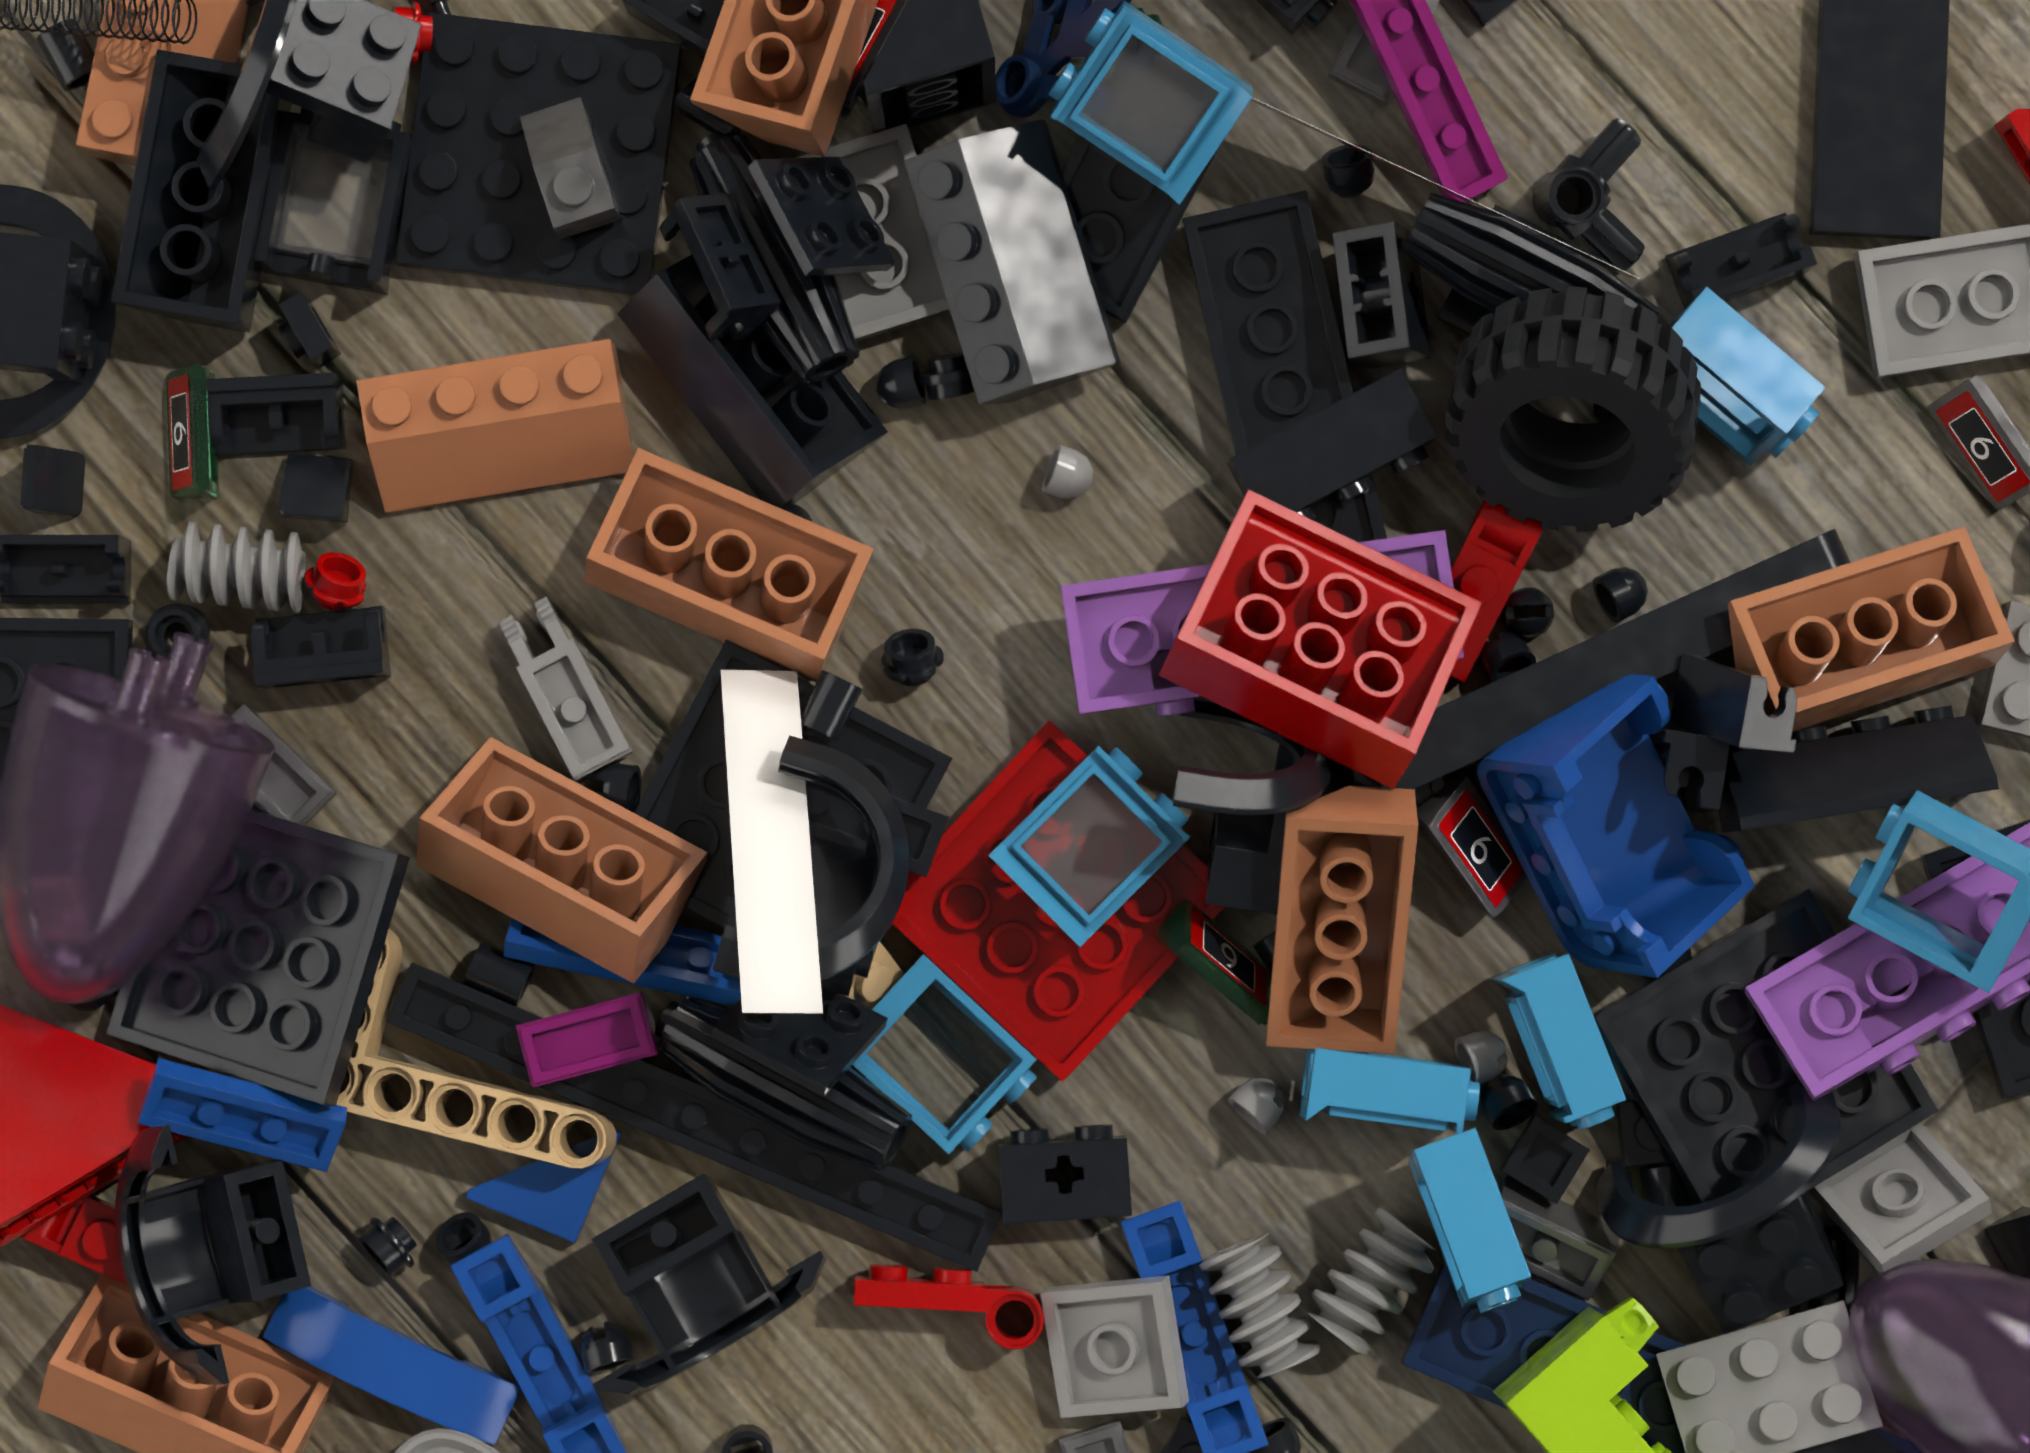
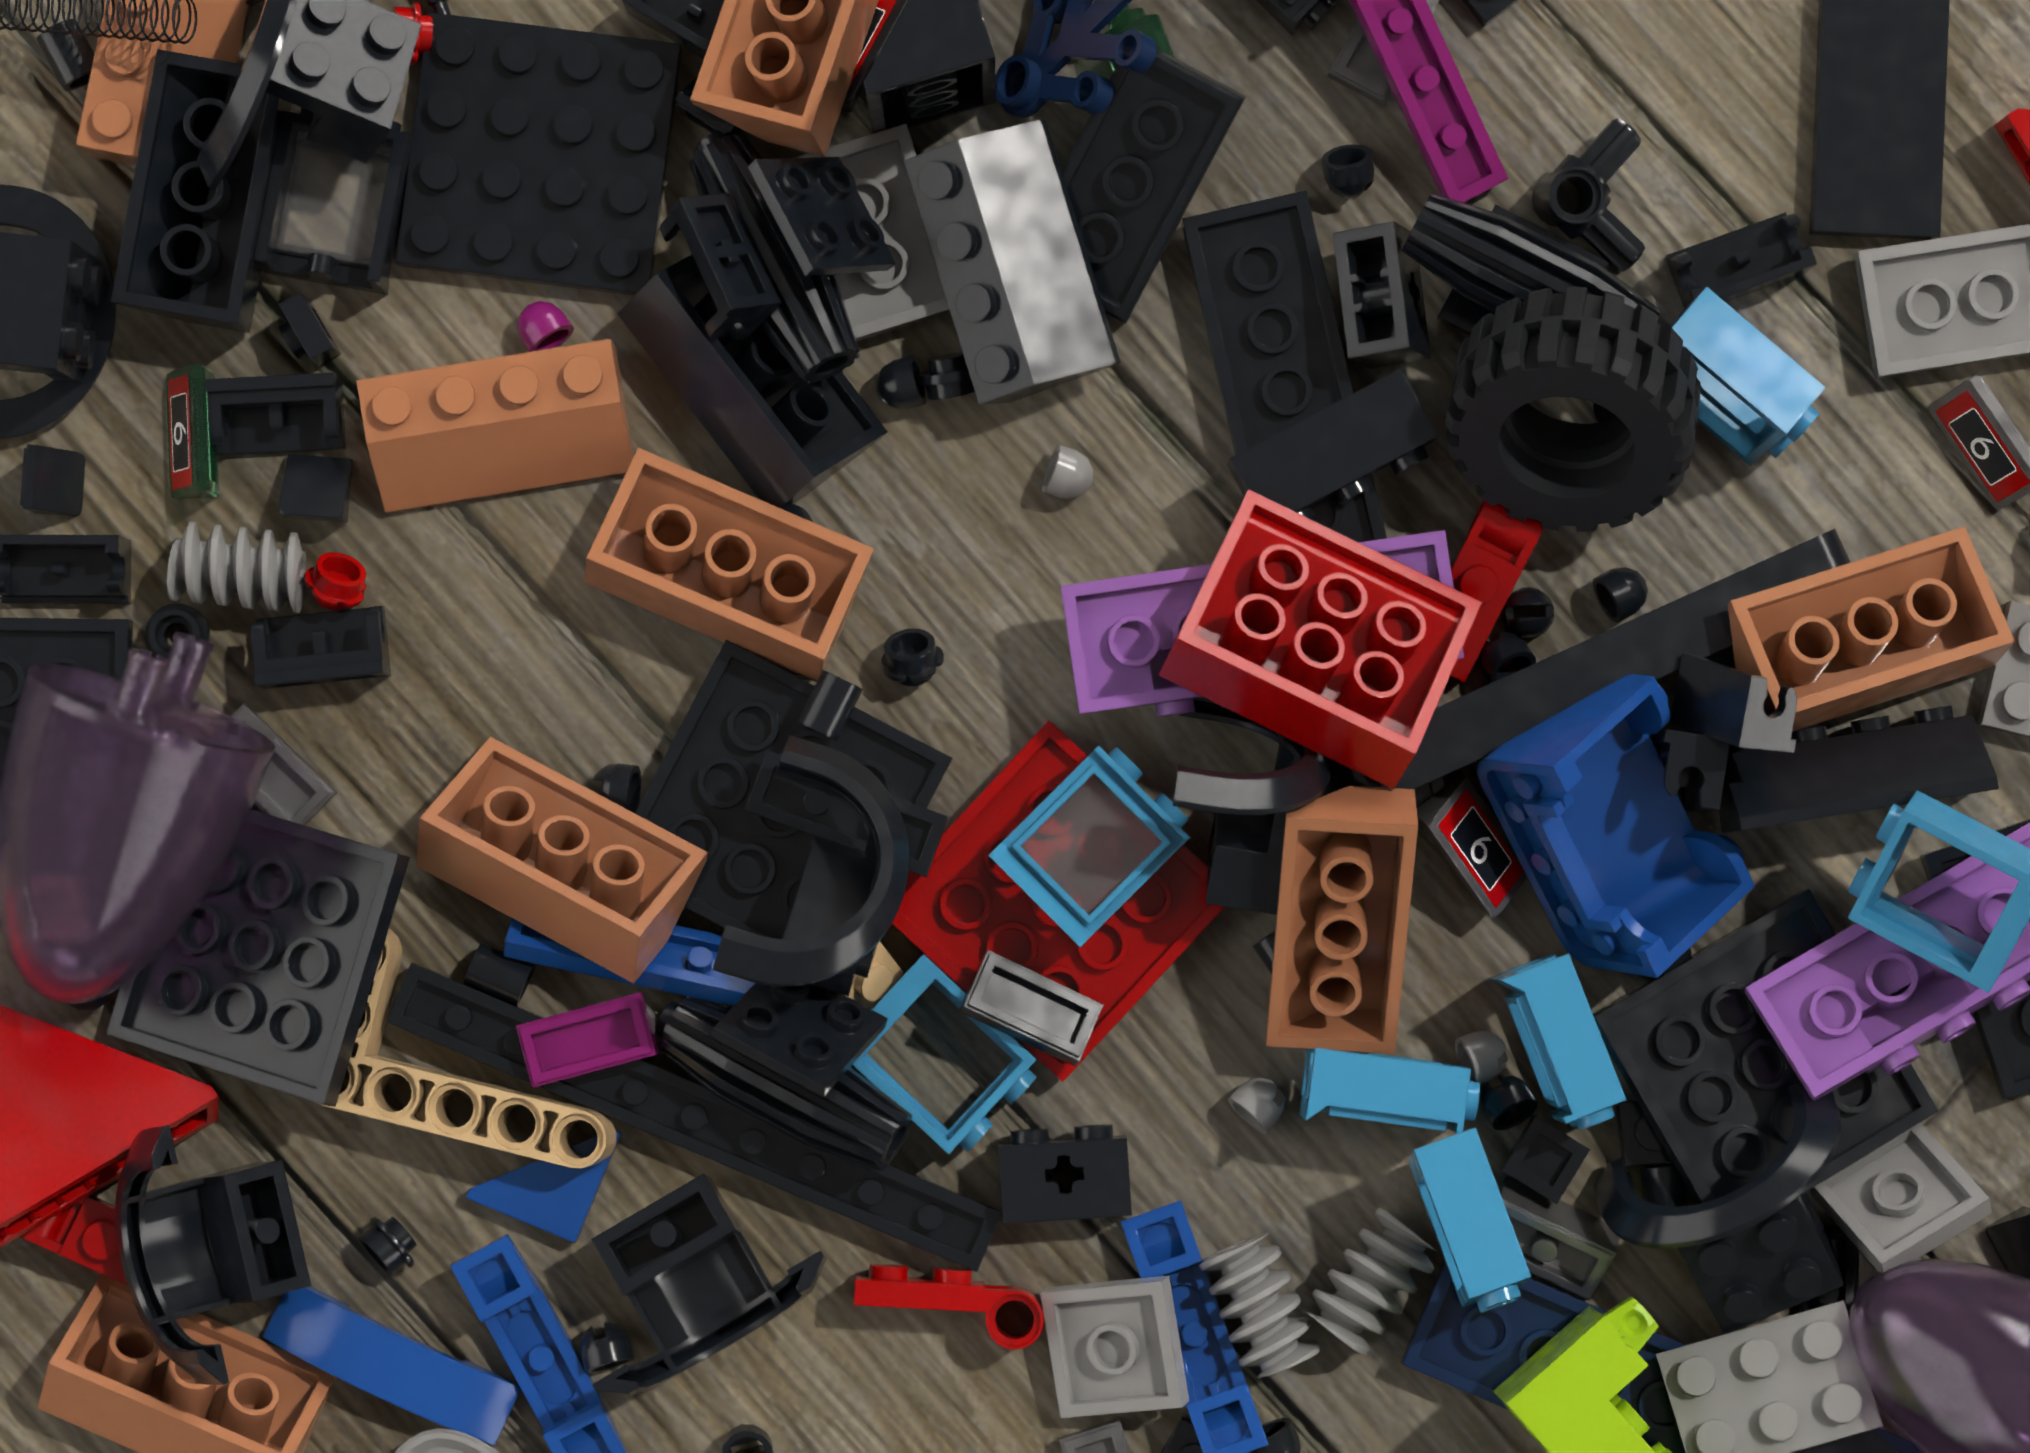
blue plate [138,1058,347,1172] -> none
black hinge [436,1212,493,1264] -> none
light grey hinge [499,596,633,781] -> none
flat silver slope [520,97,621,239] -> none
white sticker [721,670,823,1014] -> none
window [1048,1,1253,205] -> none
slope [1155,899,1271,1025] -> none
sticker [1250,98,1640,279] -> none
none -> magenta hinge [517,301,574,352]
none -> tile [958,950,1103,1066]

